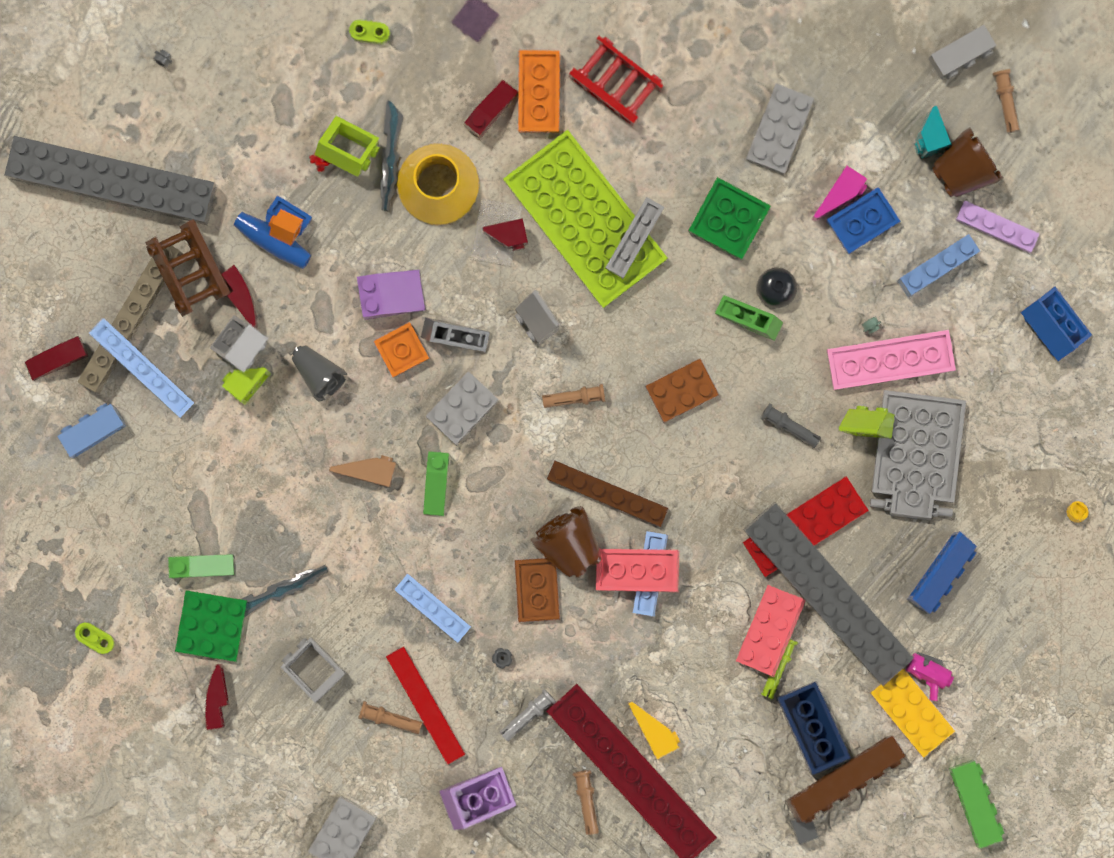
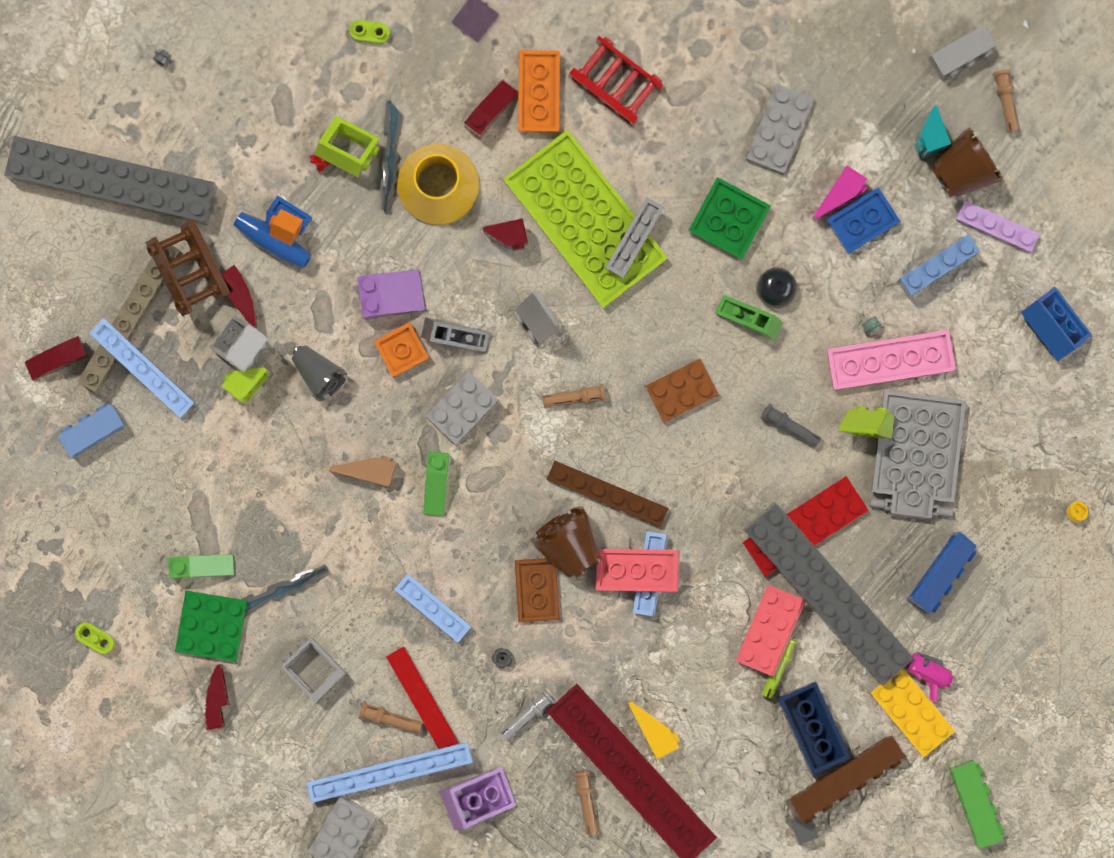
none -> light blue plate [306,742,473,803]

